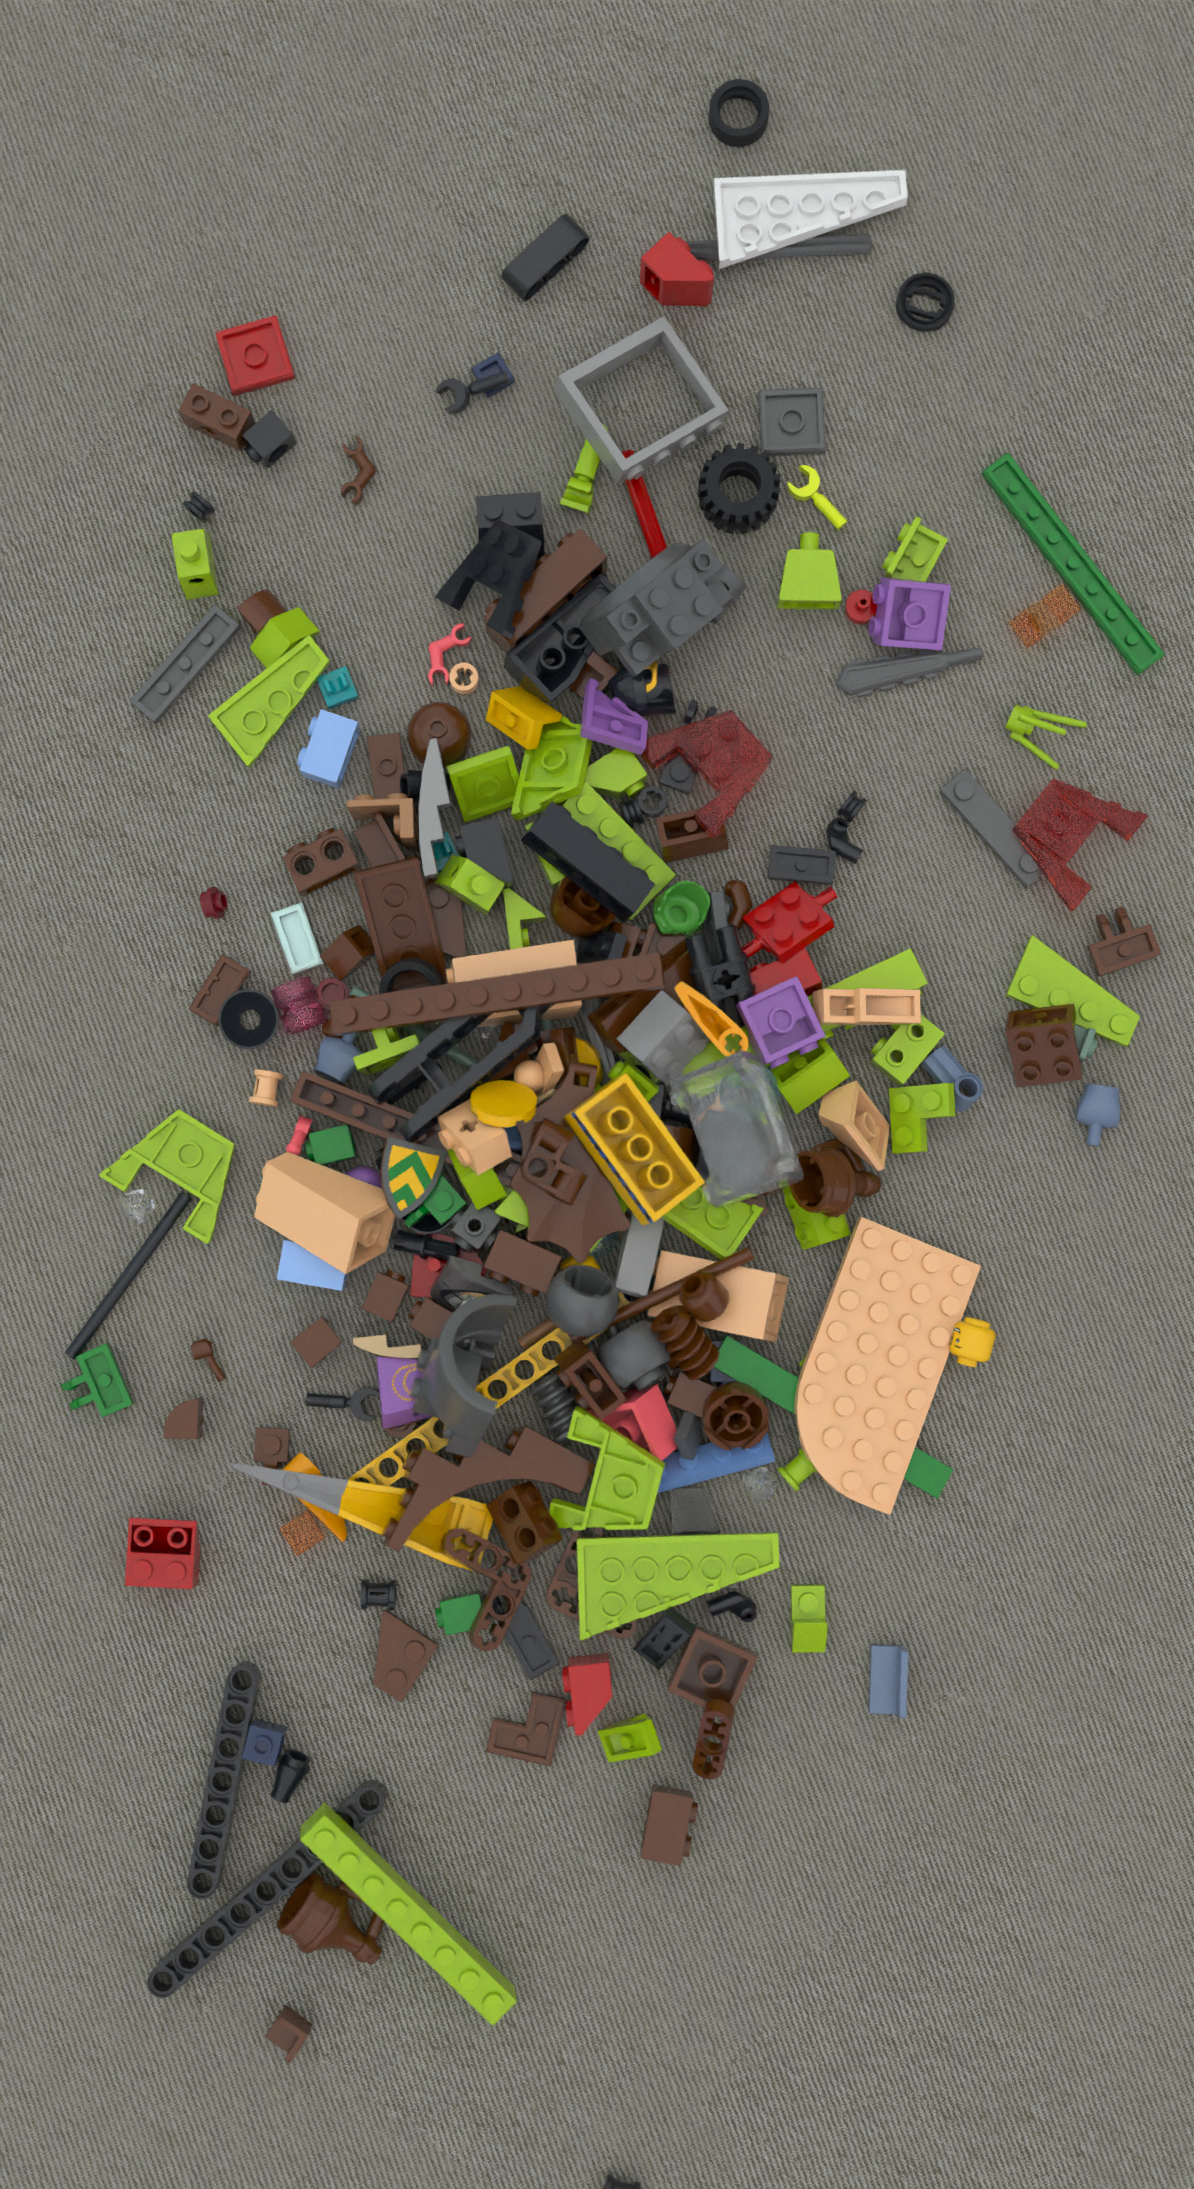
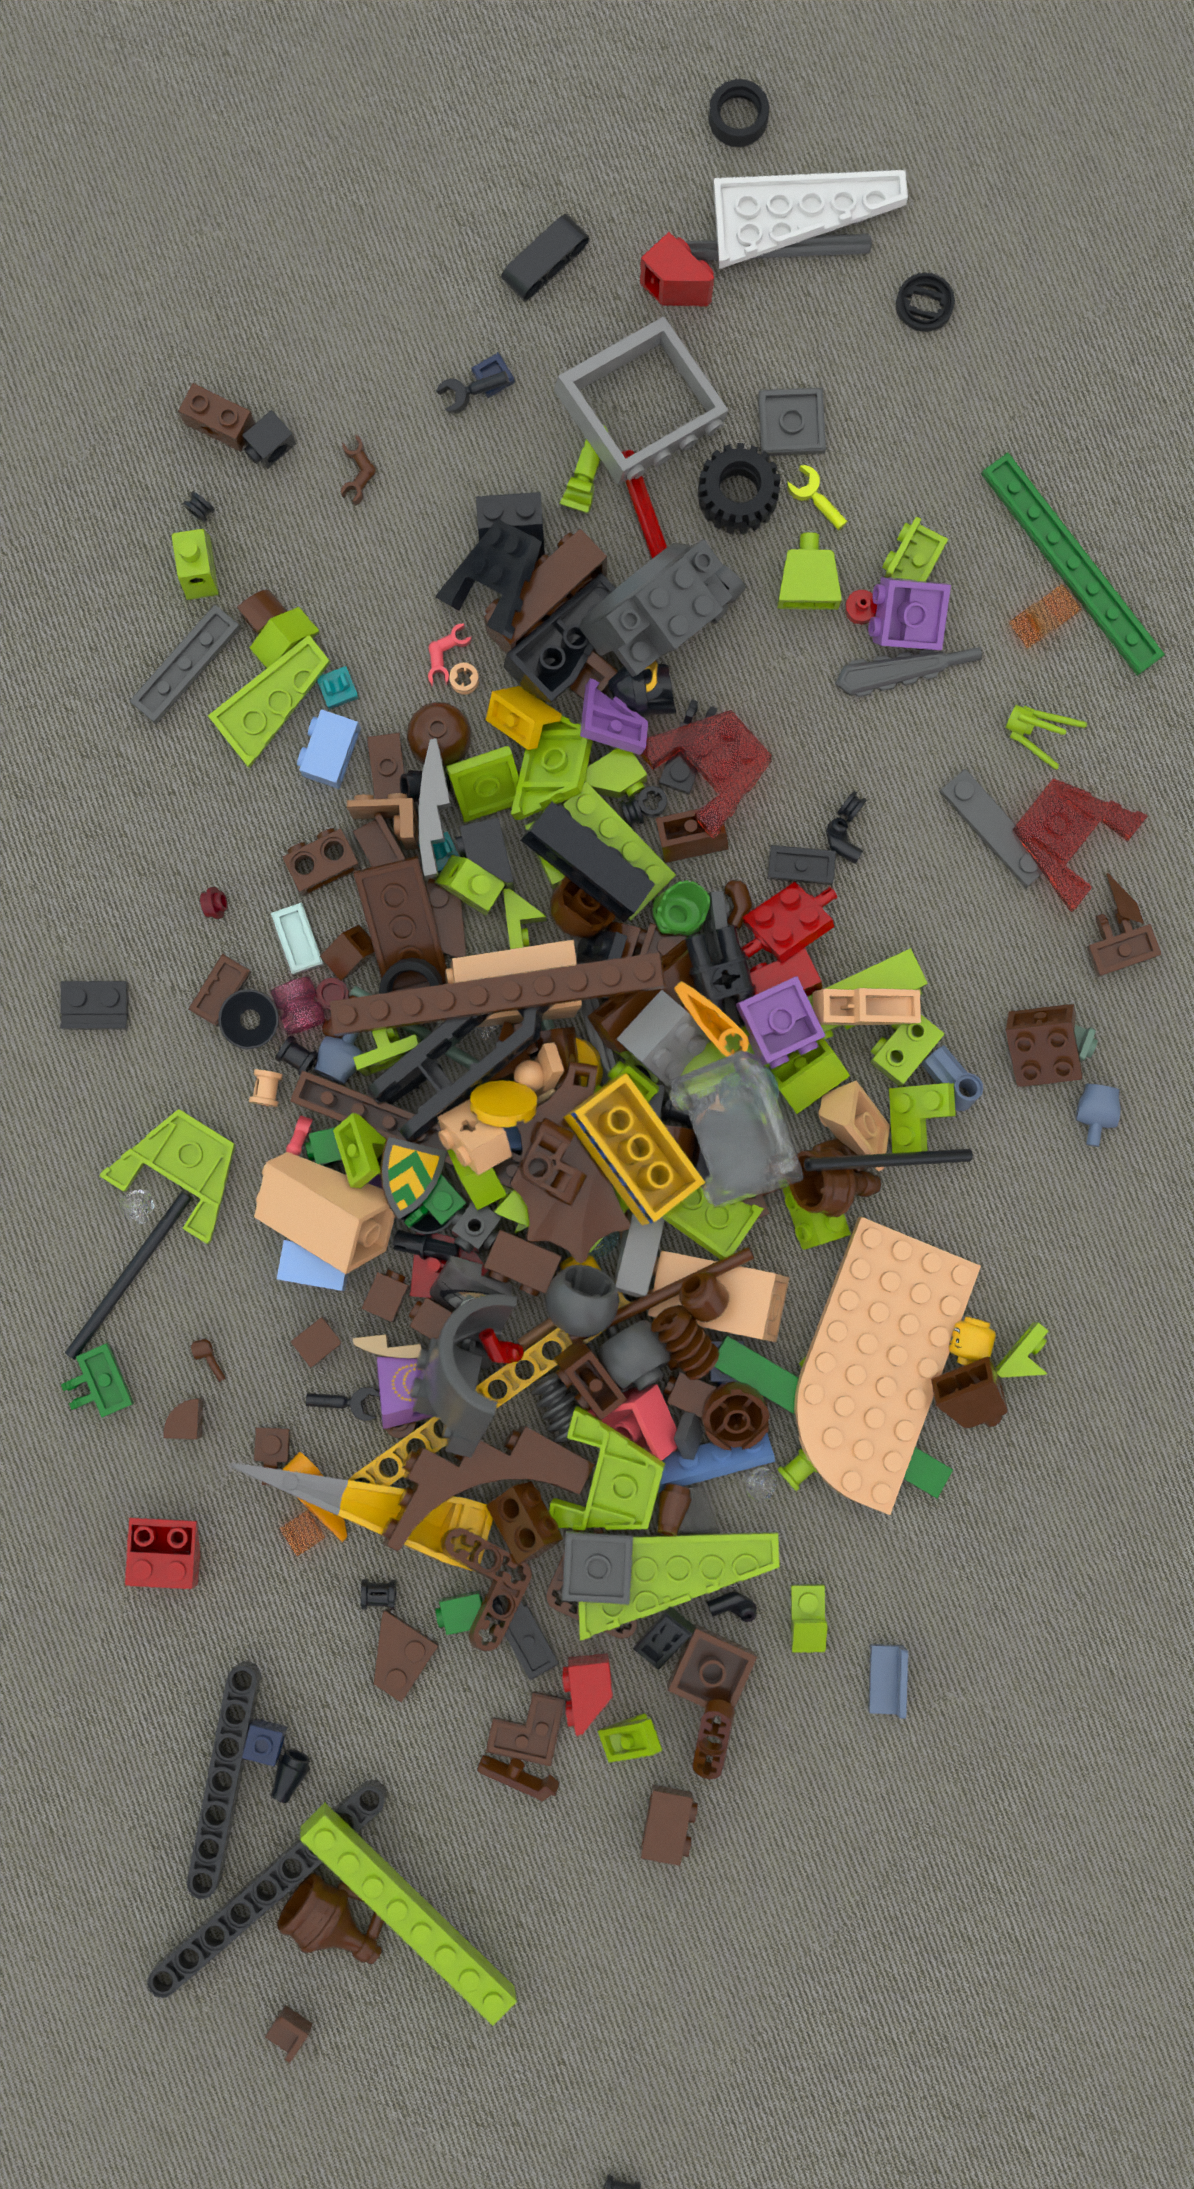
red tile [215,315,295,396] -> none
lime wing [1005,935,1140,1047] -> none
none -> black plate [60,981,129,1030]
none -> black bush [275,1035,318,1075]
none -> lime slope [333,1113,386,1188]
none -> reddish brown piece [477,1755,560,1802]
none -> red arm [479,1328,524,1363]
none -> dark grey tile [562,1531,633,1604]
none -> reddish brown cone [657,1484,692,1537]
none -> black piece [804,1149,973,1172]
none -> reddish brown torso [931,1356,1008,1429]
none -> lime slope [995,1322,1049,1378]
none -> reddish brown sticker [1106,873,1144,924]

